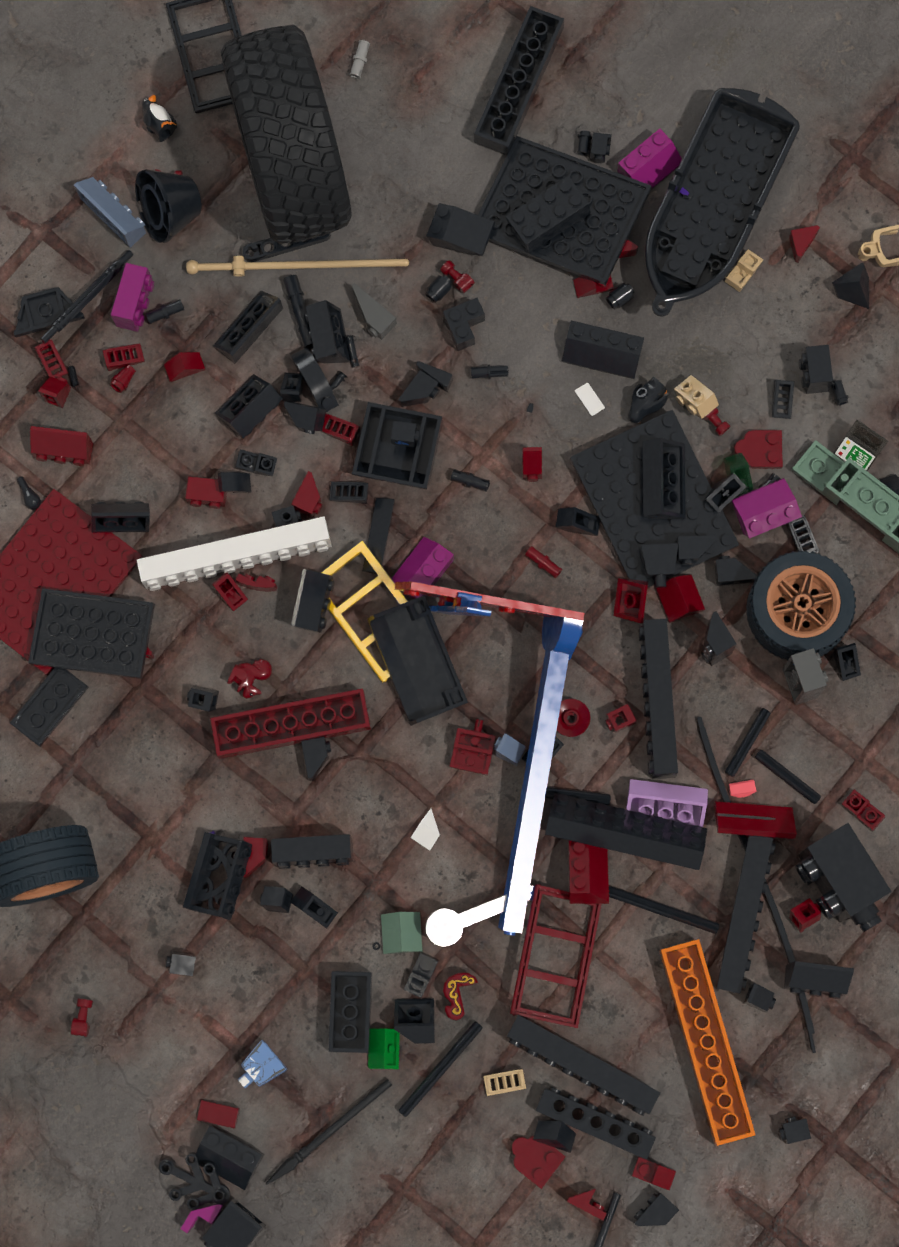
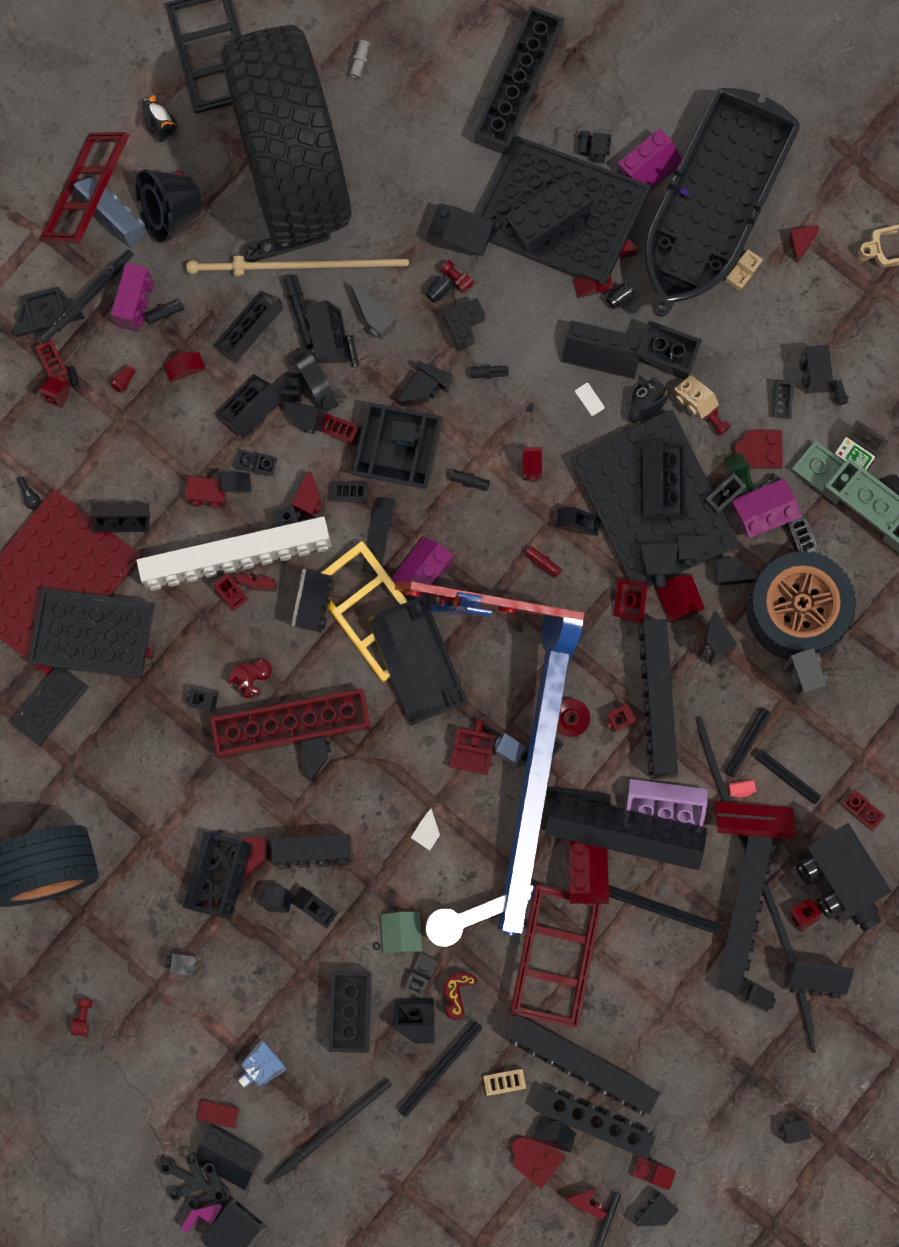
dark red slope [30,426,93,466] -> none
dark red slope [103,344,145,371] -> none
black piece [330,370,348,390] -> none
green panel [368,1028,400,1069] -> none
orange brick [660,939,756,1146] -> none
black slope [832,263,869,309] -> none
black slope [833,643,861,681] -> none
none -> dark red door [40,132,130,244]
none -> black slope [636,320,702,379]

